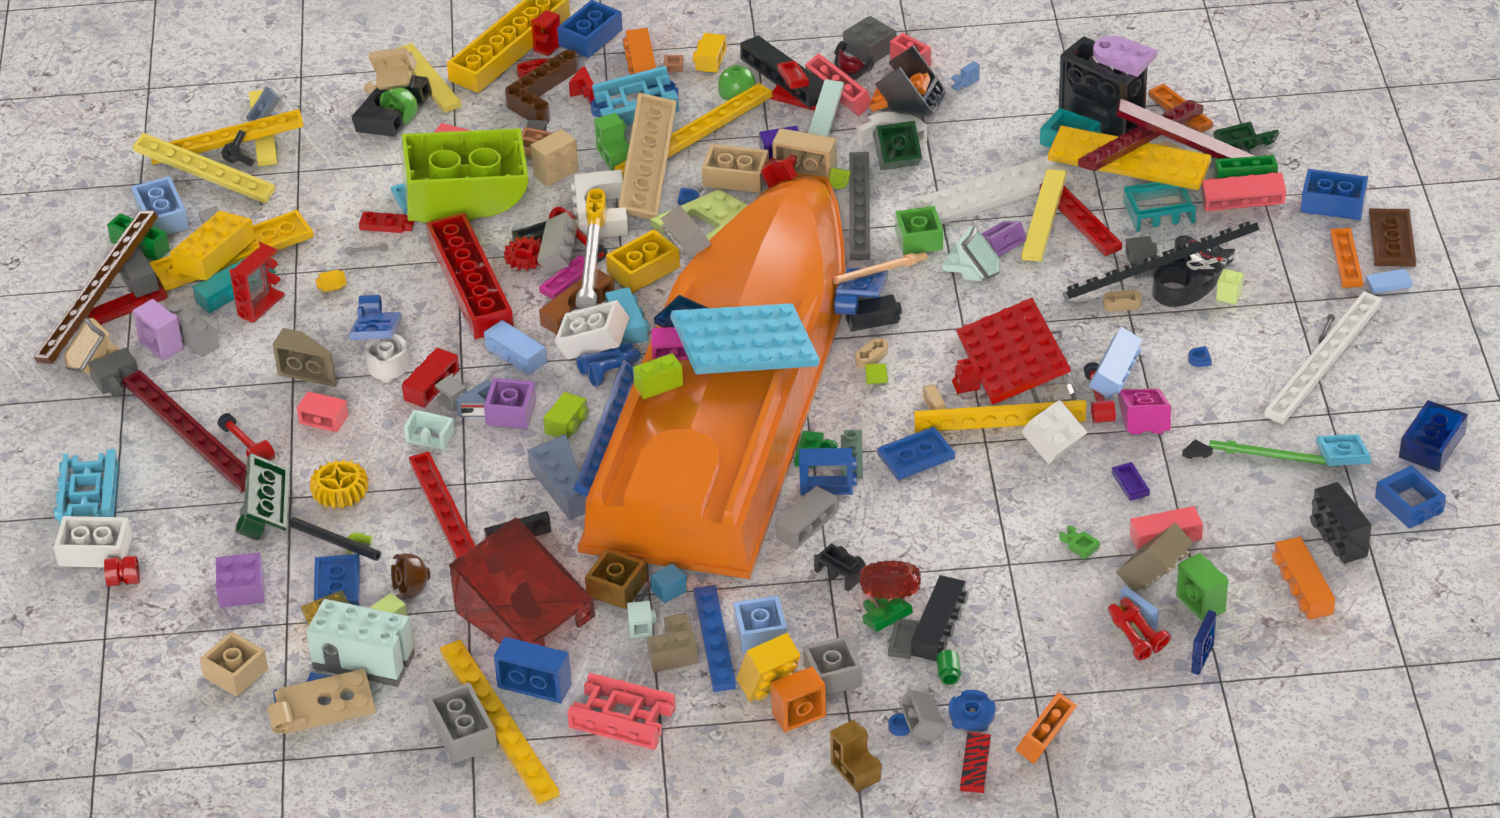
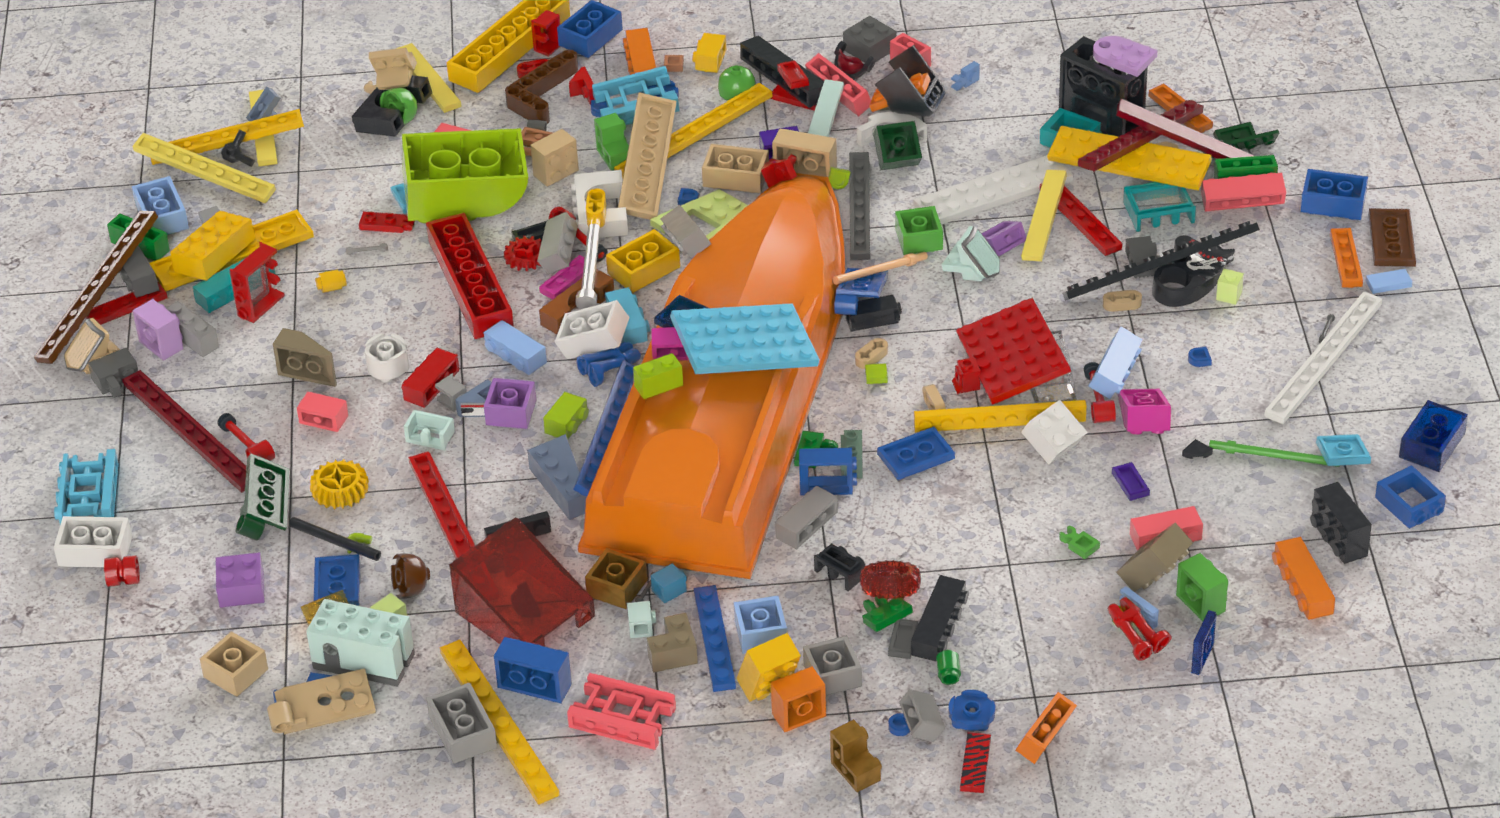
blue hinge [349,295,402,340] -> none

